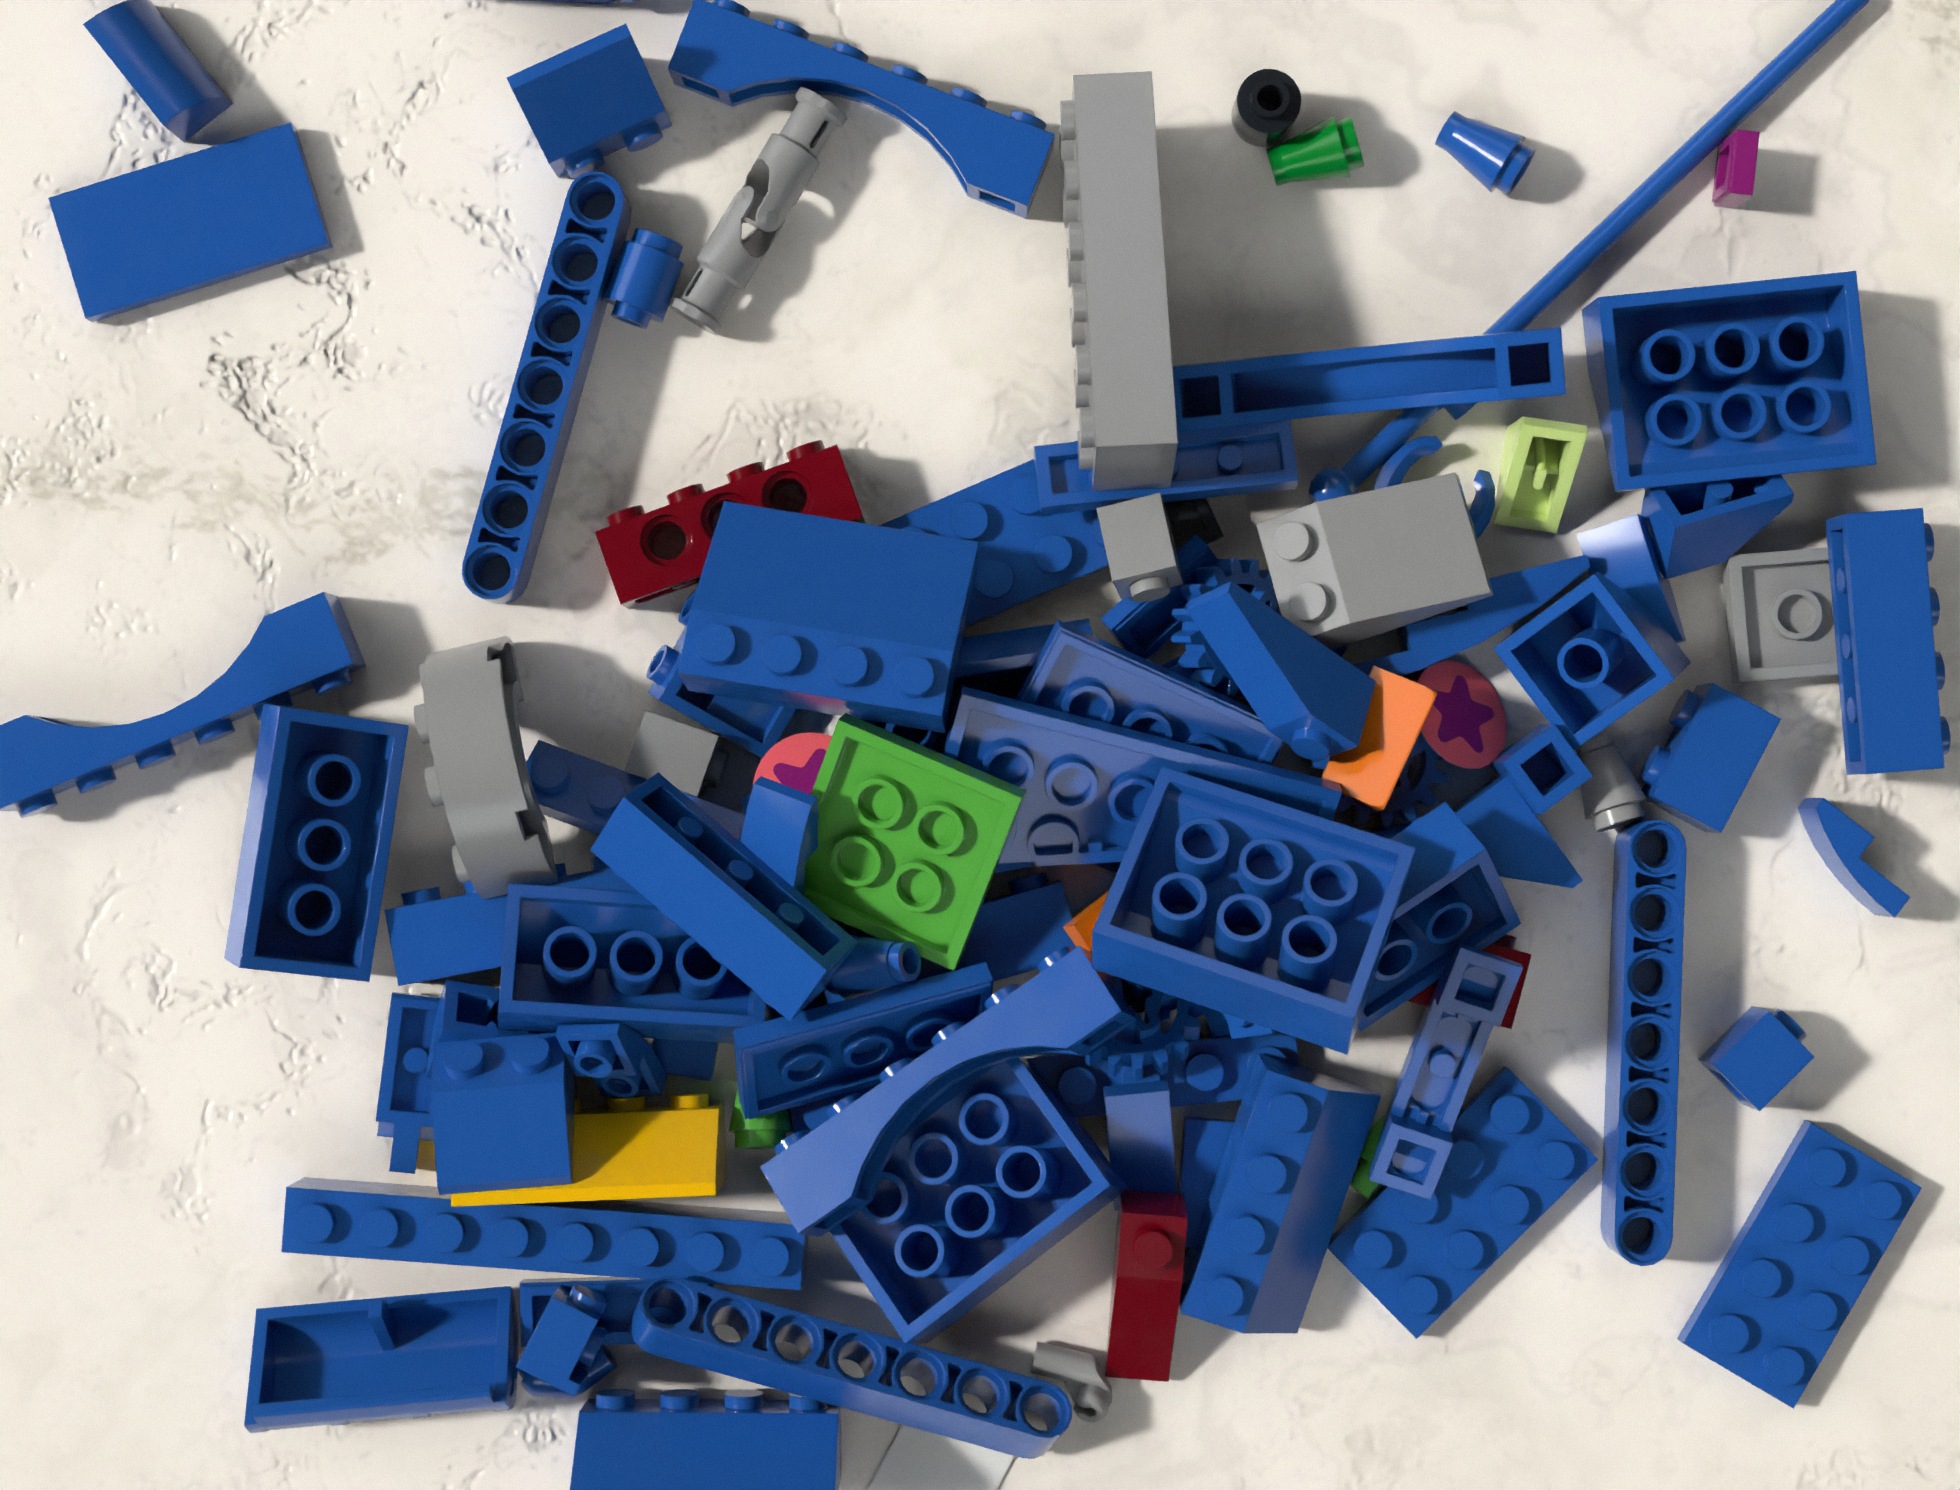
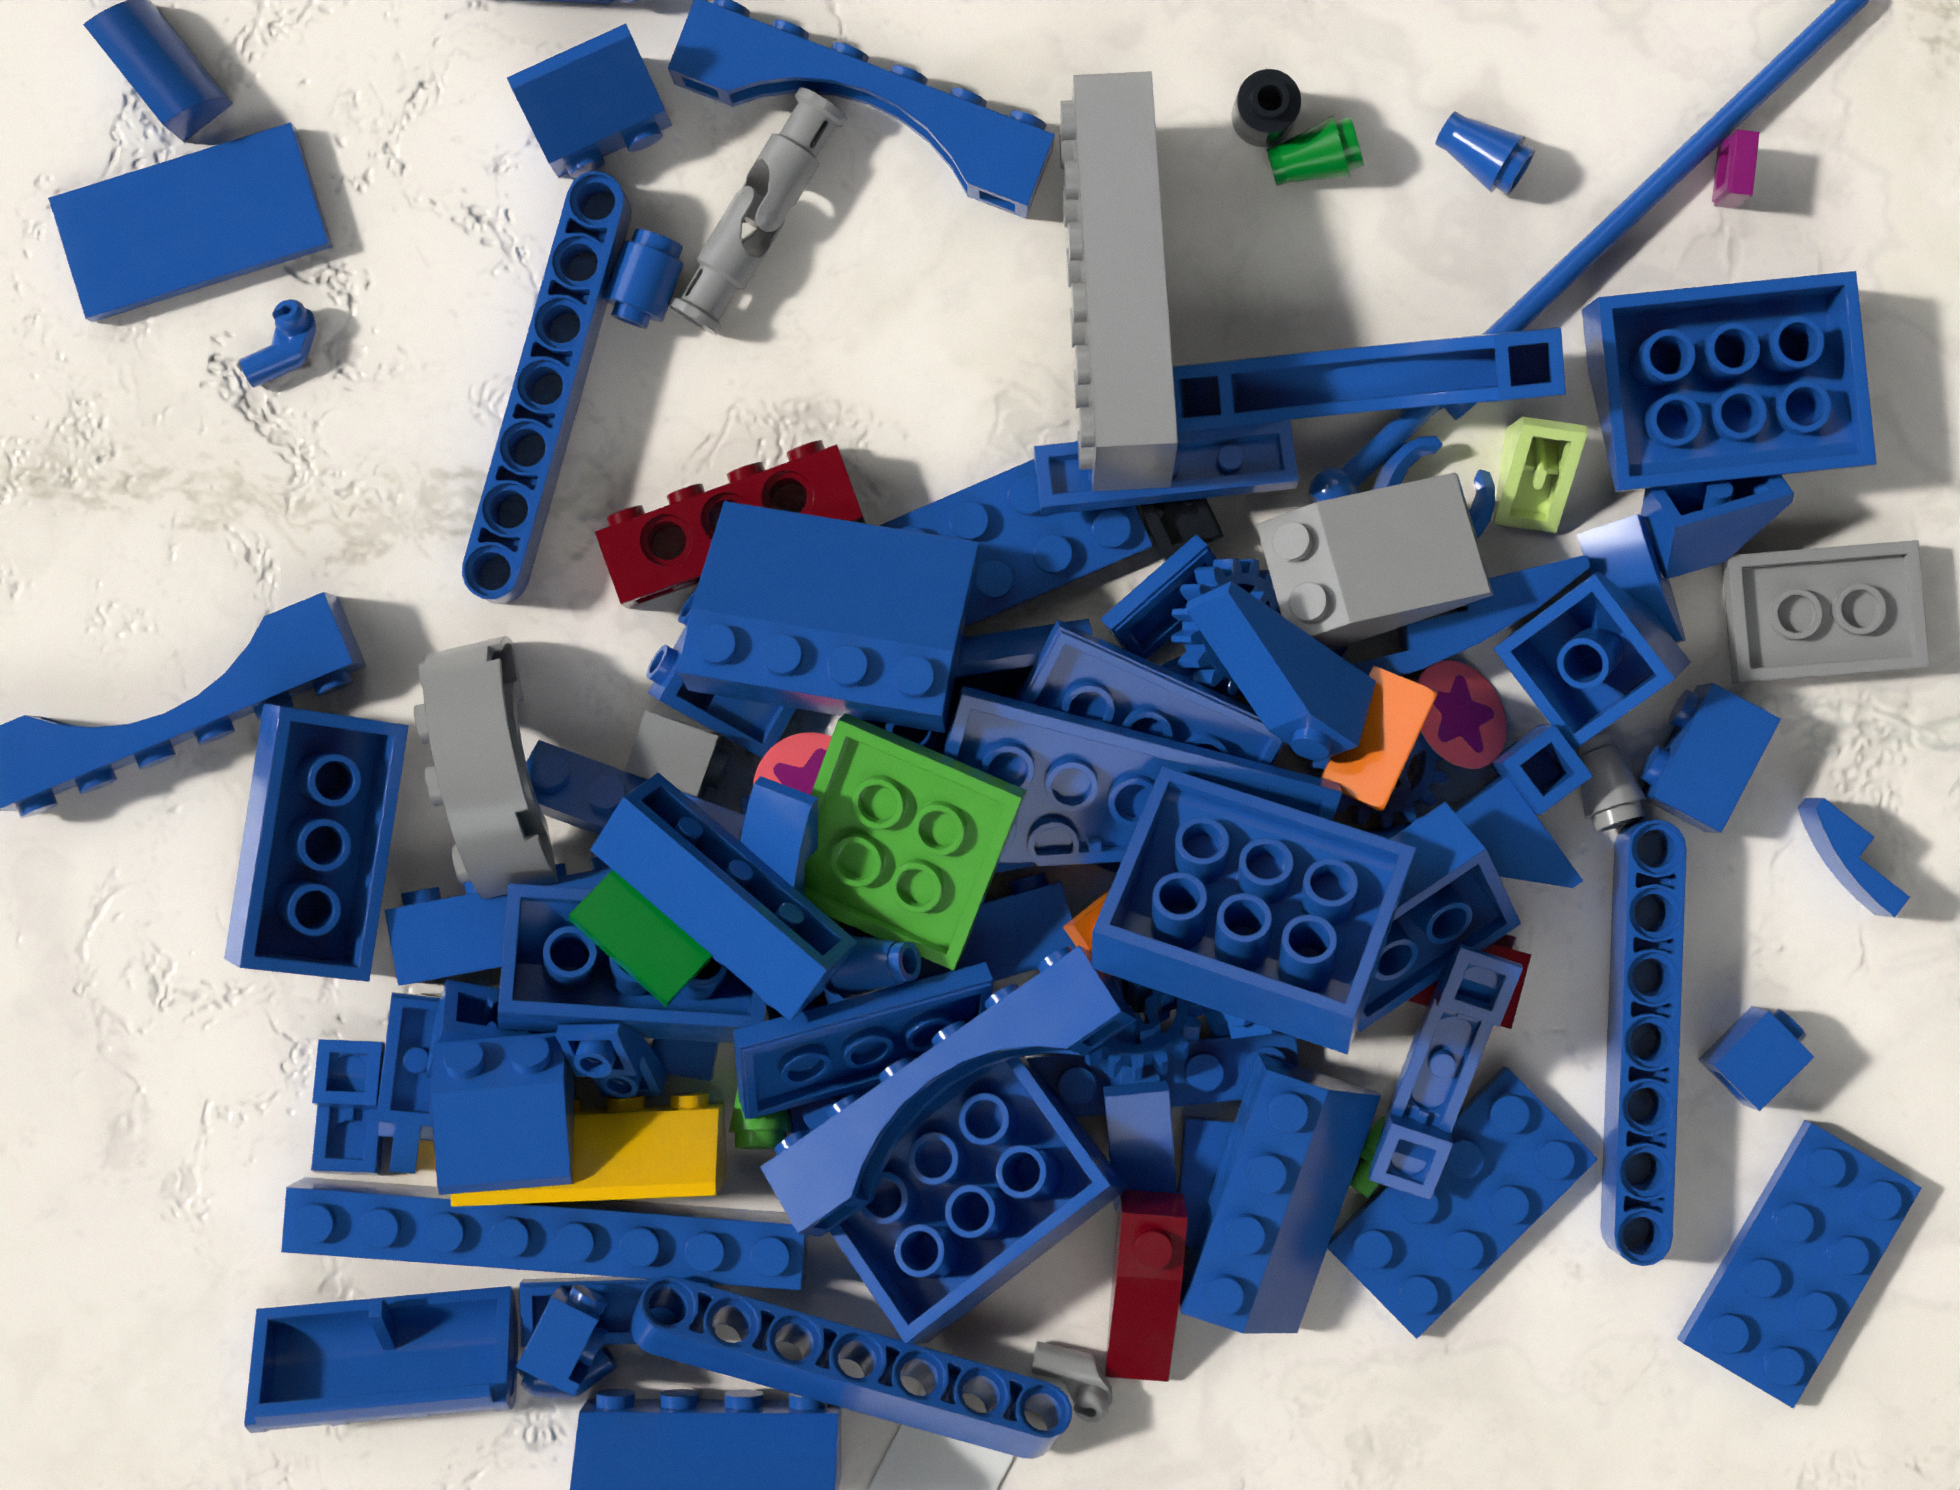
light grey brick [1096,493,1184,602] -> none
blue brick [1825,508,1951,775] -> none
none -> blue arm [239,299,316,388]
none -> blue slope [311,1039,385,1176]
none -> green tile [569,870,712,1007]

